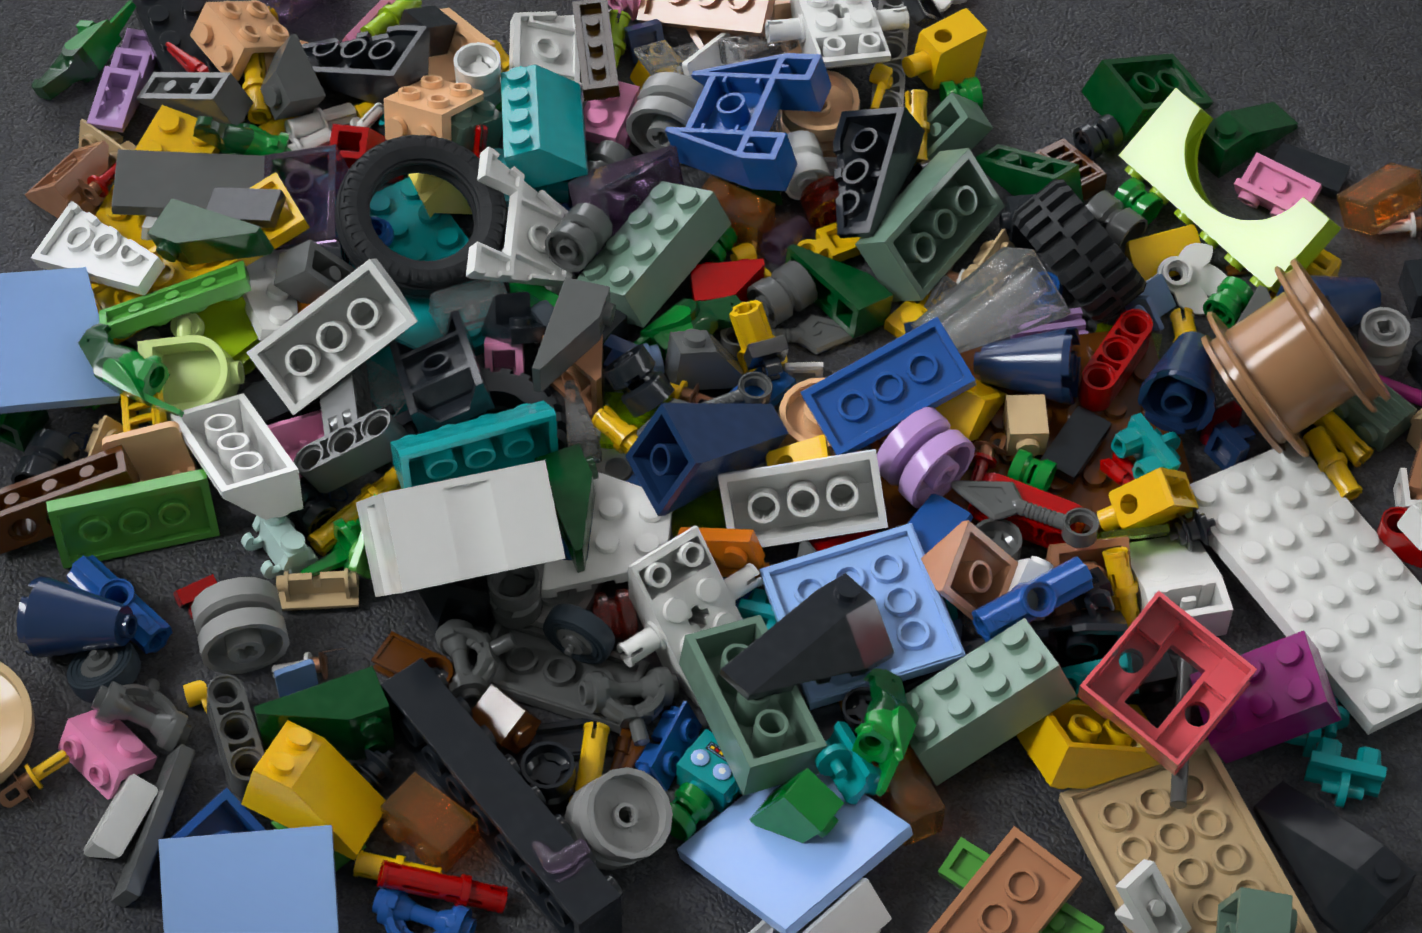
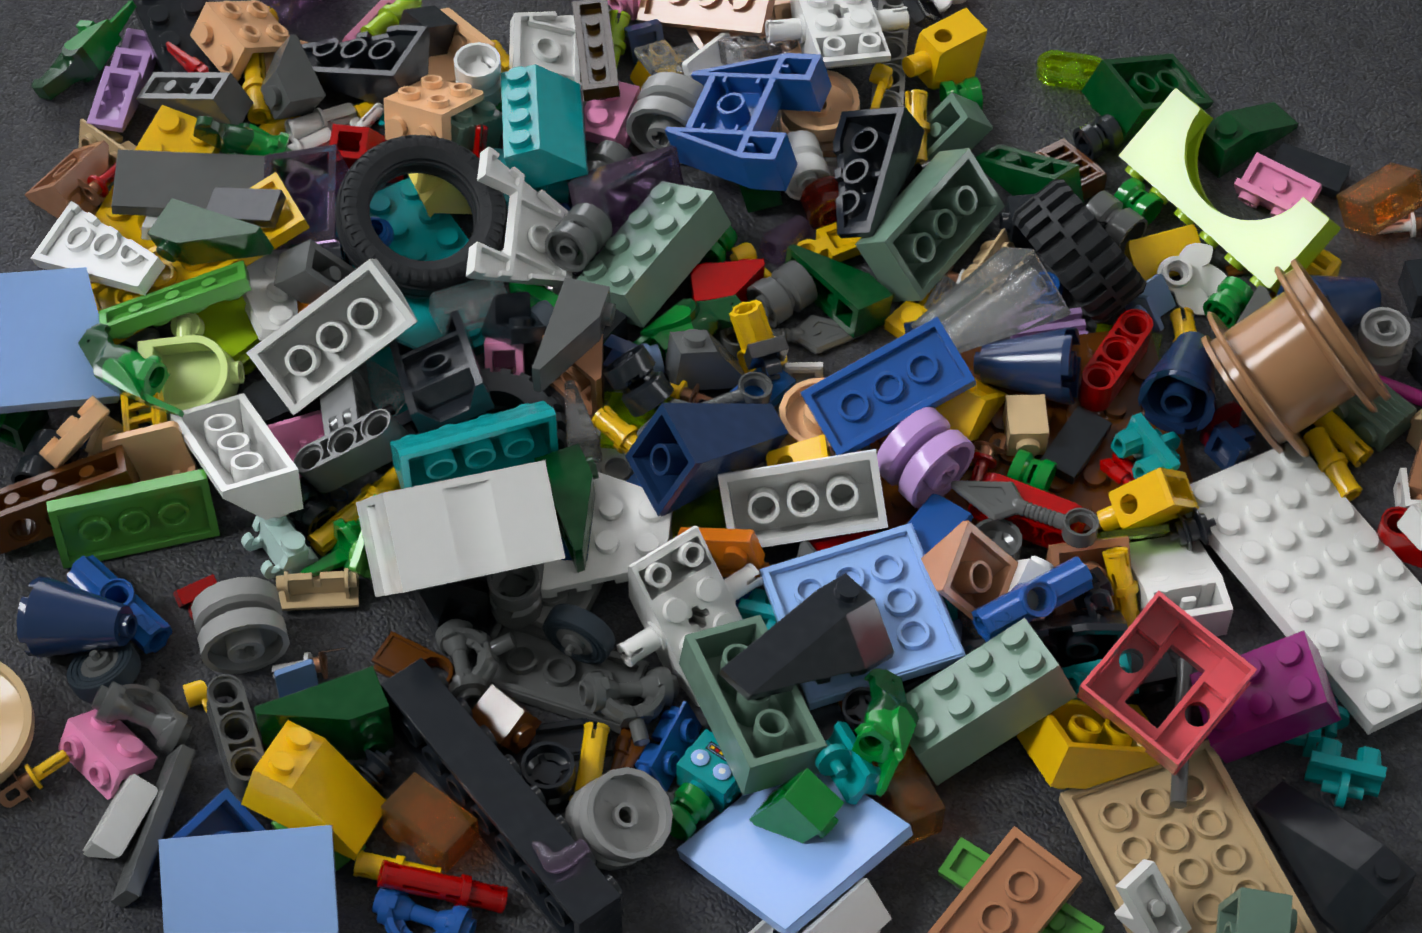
clear red wheel [591,587,638,646] -> none
clear orange brick [701,175,775,255] -> none
none -> light nougat tile [39,396,110,469]
none -> clear neon green plate [1036,50,1103,90]

